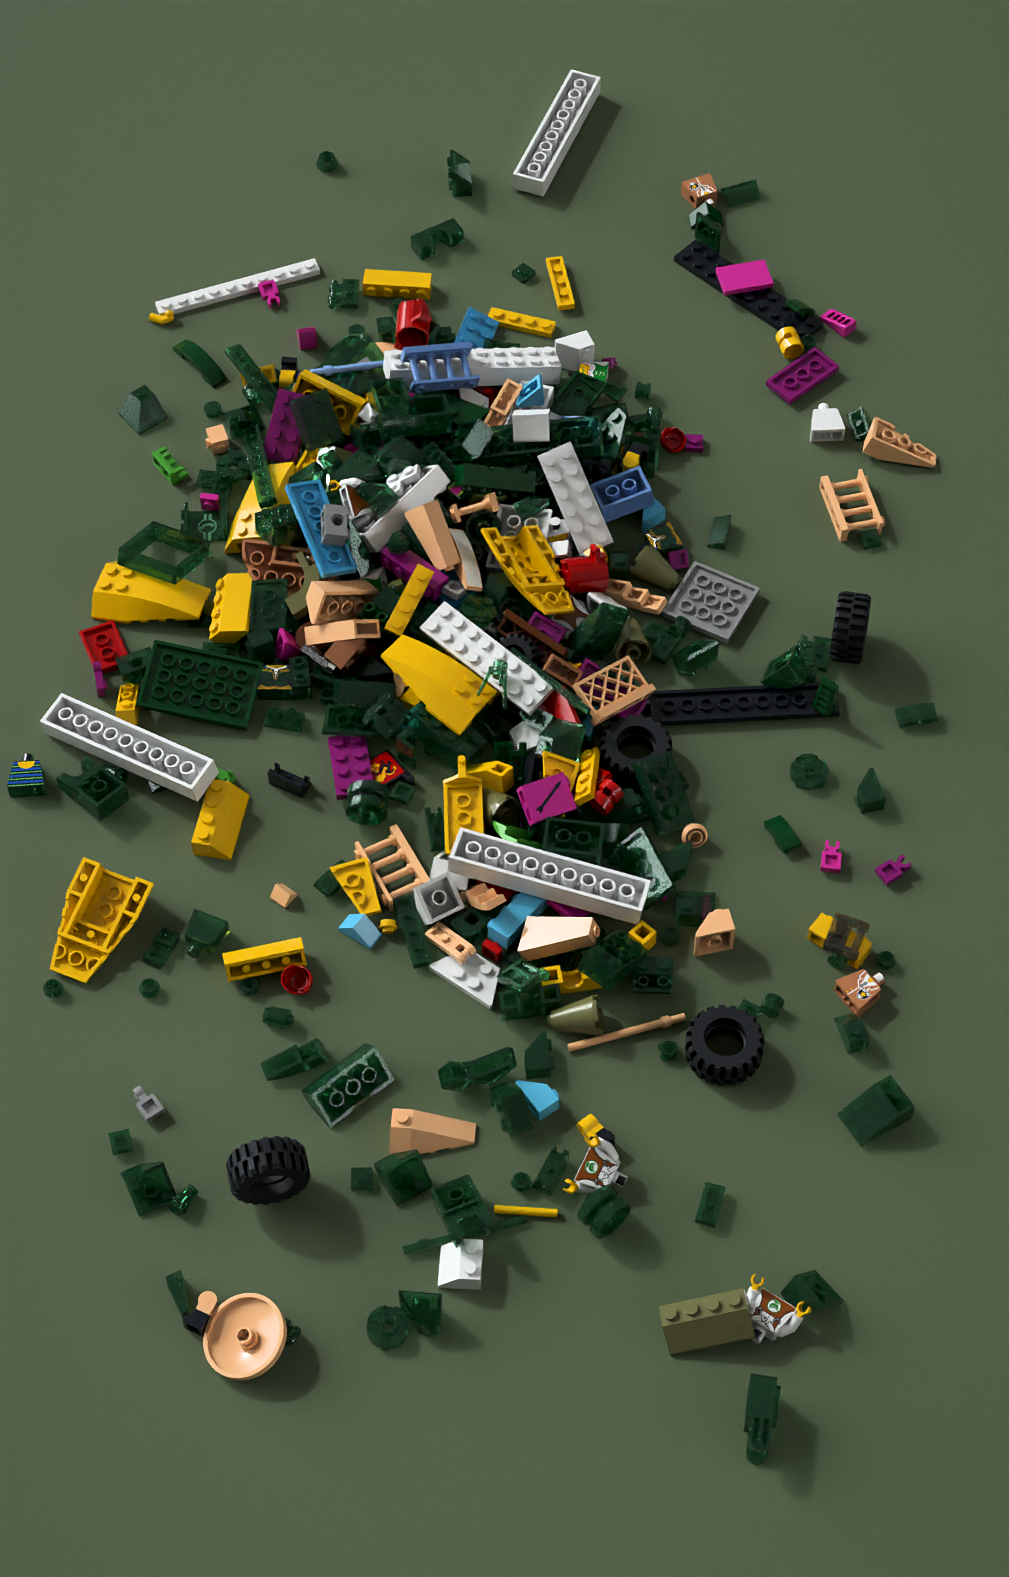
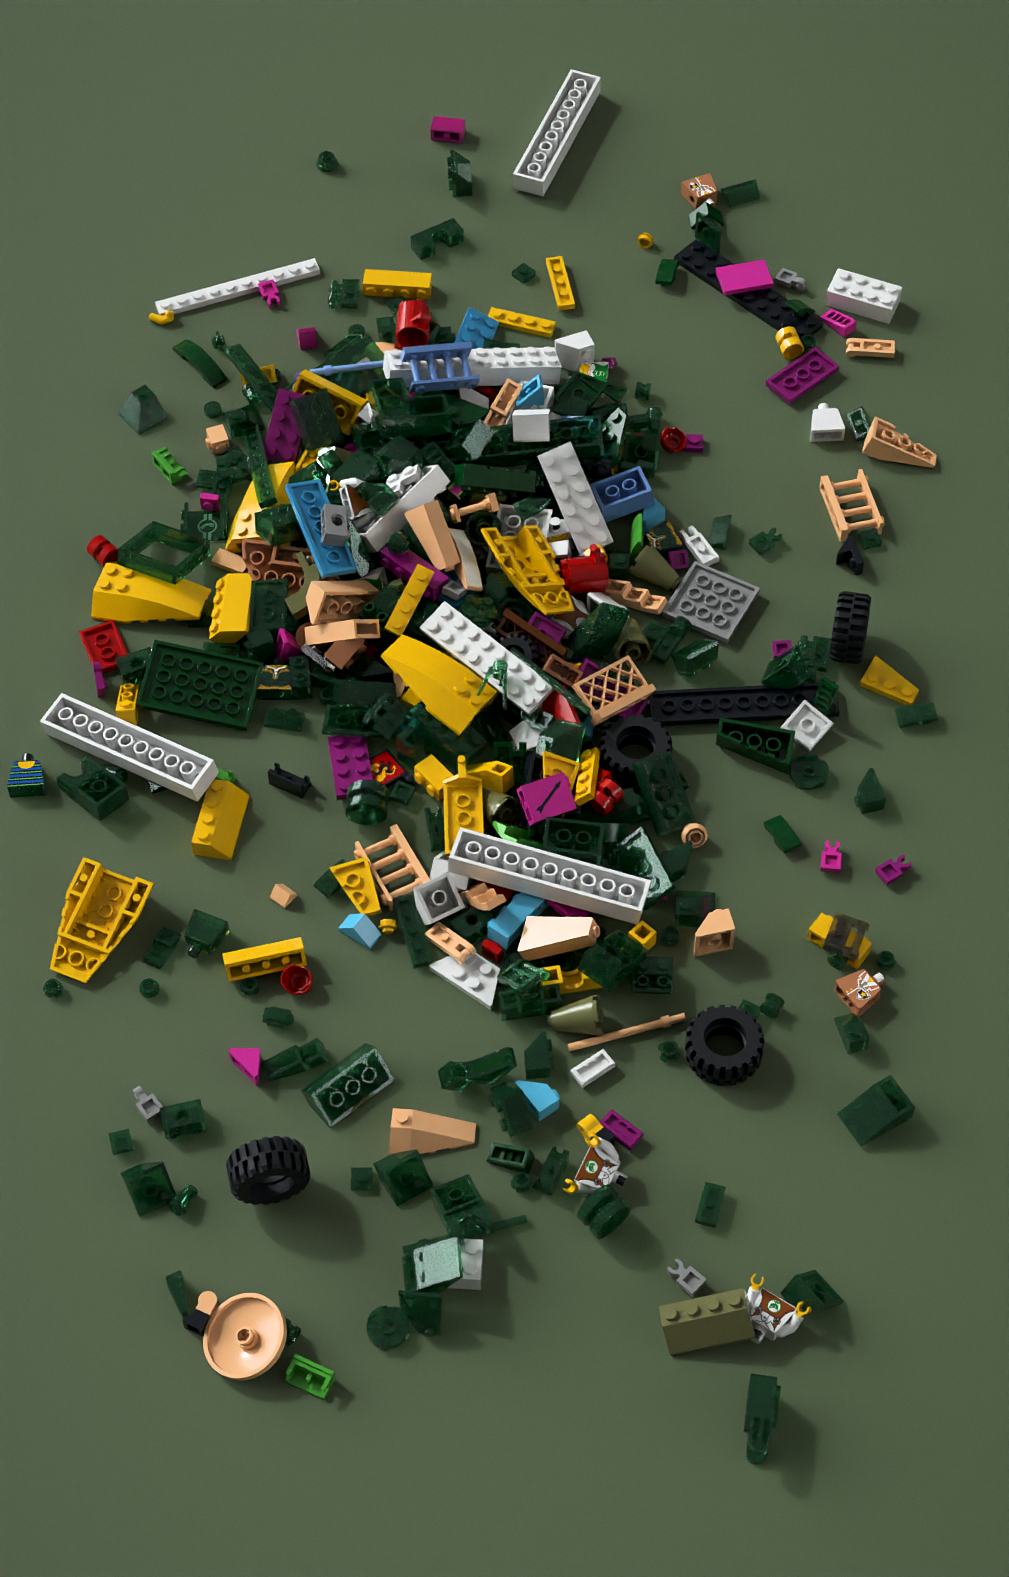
leg [279,357,298,390] -> none
yellow bar [494,1205,558,1218] -> none
leg [622,441,650,472] -> none
none -> red wheel [87,535,121,567]
none -> clear green brick [159,1099,207,1139]
none -> light nougat tile [211,548,248,573]
none -> clear green plate [212,331,226,352]
none -> dark pink slope [228,1048,262,1086]
none -> bright green hinge [285,1354,335,1400]
none -> clear green slope [402,1236,463,1302]
none -> yellow brick [414,754,454,801]
none -> dark pink brick [430,116,466,143]
none -> dark green slope [486,1142,535,1174]
none -> white plate [570,1049,615,1088]
none -> magenta plate [599,1109,644,1151]
none -> bright green slope [630,513,643,565]
none -> yellow plate [638,233,654,249]
none -> dark green slope [655,259,679,286]
none -> light grey plate [667,1259,707,1297]
none -> white hinge [678,526,719,566]
none -> dark green wedge [716,718,795,775]
none -> clear green plate [749,528,782,555]
none -> magenta plate [772,640,793,660]
none -> light grey plate [775,268,806,292]
none -> white plate [781,700,834,752]
none -> white brick [825,268,902,324]
none -> black slope [836,535,864,575]
none -> light nougat plate [846,338,895,358]
none -> yellow wing [859,655,919,707]

